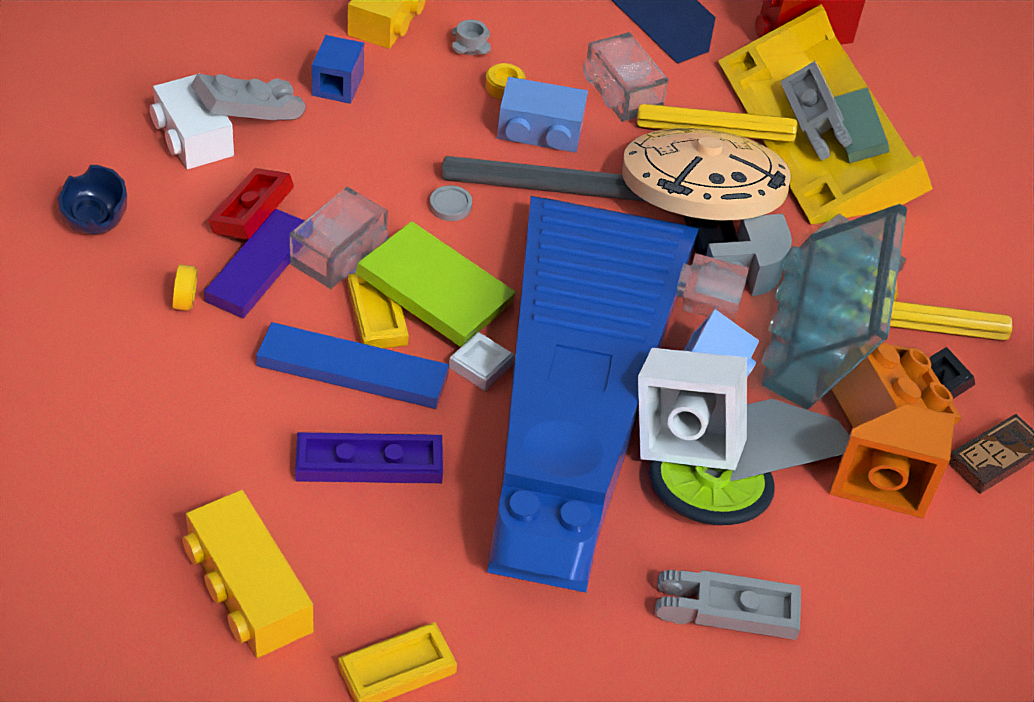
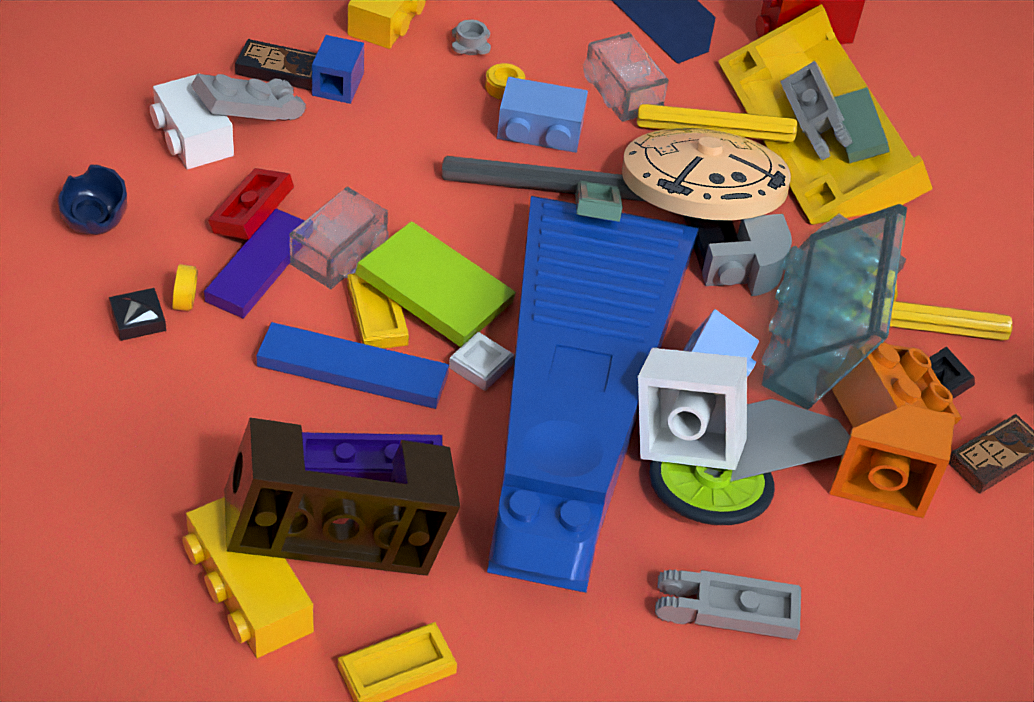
light grey piece [430,185,472,221] -> none
clear brick [677,253,749,323] -> none
none -> black tile [109,288,166,341]
none -> dark brown plate [224,417,460,576]
none -> tile [235,39,317,90]
none -> sand green tile [575,180,623,222]

